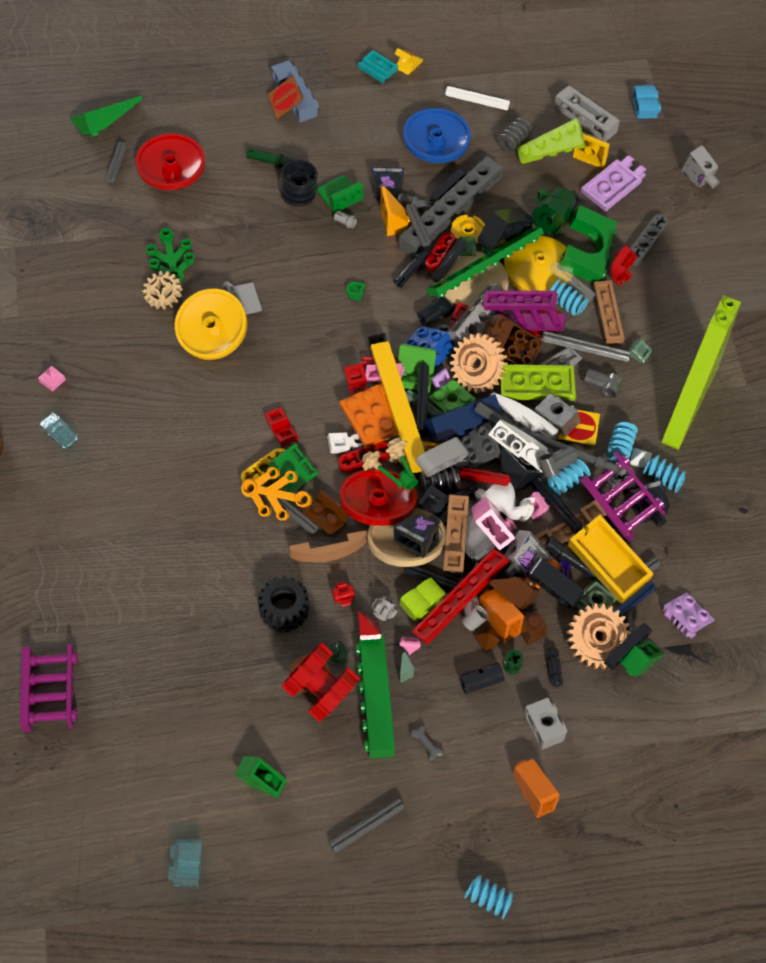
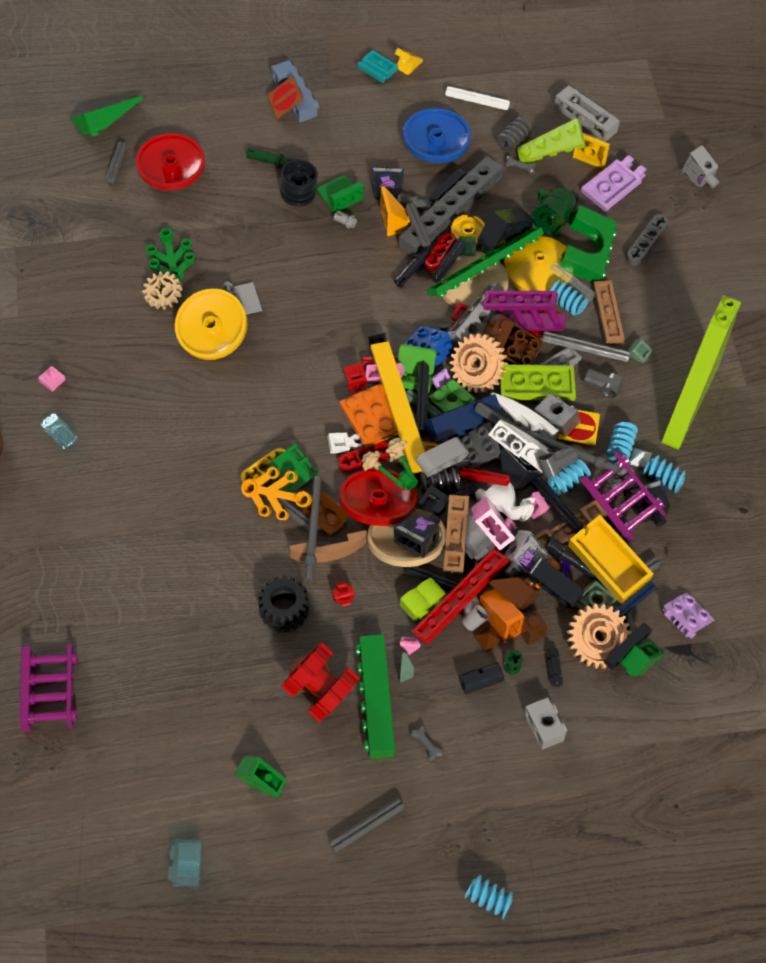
red slope [264,407,298,447] -> none
clear green tile [328,641,347,664] -> none
green tile [346,281,366,301] -> none
red slope [358,611,381,640] -> none
light grey gear [372,596,398,621] -> none
black piece [417,296,455,326] -> none
orange slope [513,759,560,819] -> none
red slope [611,245,638,286] -> none
dark azure brick [632,85,661,119] -> none
none -> dark grey bar [304,476,322,582]
none -> dark grey piece [505,155,536,174]

